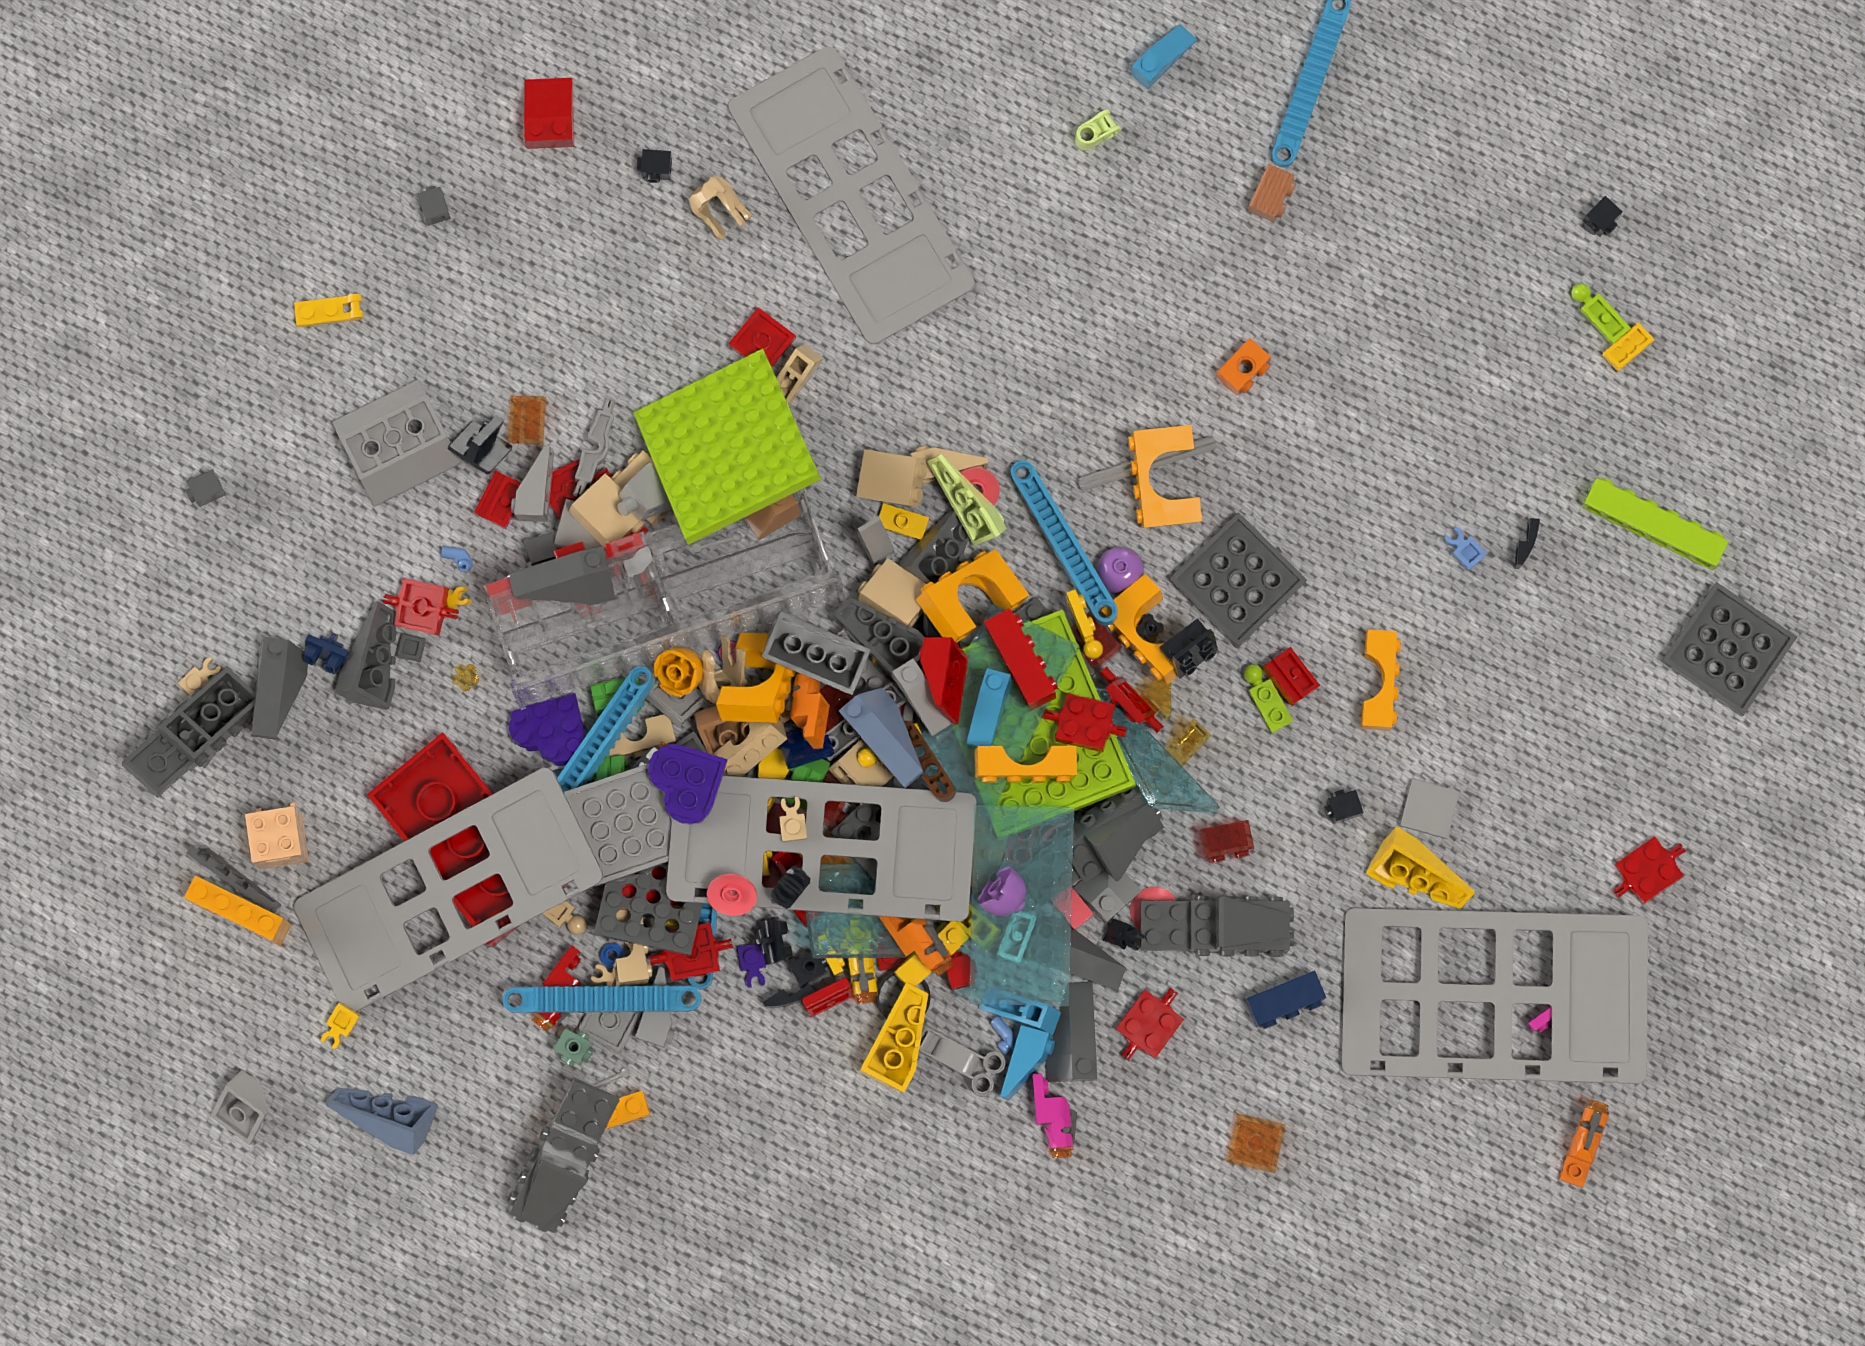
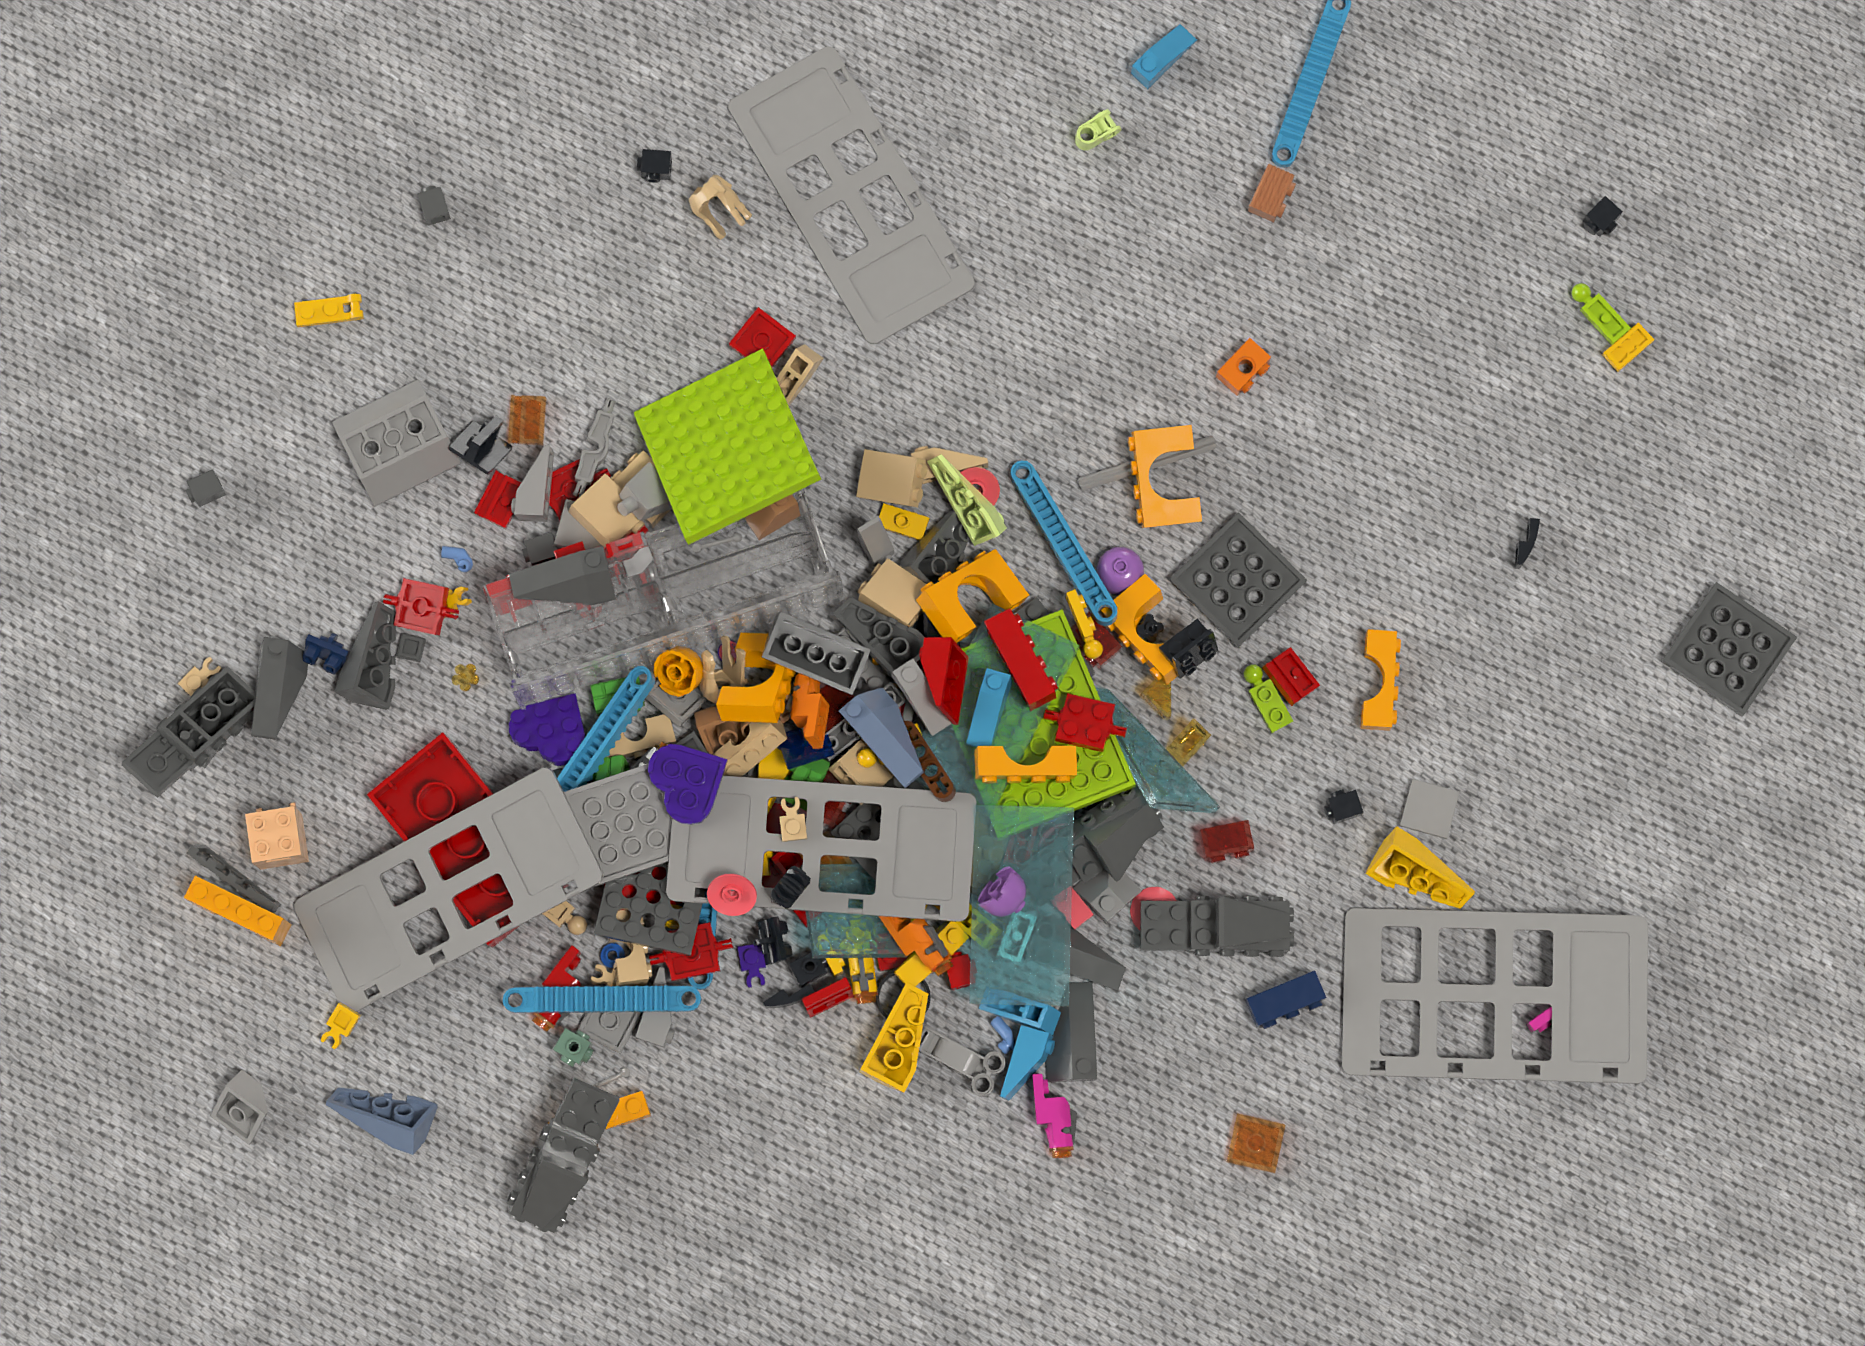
red slope [524,78,575,149] -> none
red plate [1100,667,1164,734] -> none
black plate [1103,919,1145,951] -> none
red plate [1115,988,1184,1061] -> none
medium blue plate [1444,527,1487,571] -> none
orange plate [1559,1100,1609,1188] -> none
lime brick [1581,478,1729,571] -> none
red plate [1612,836,1686,905] -> none

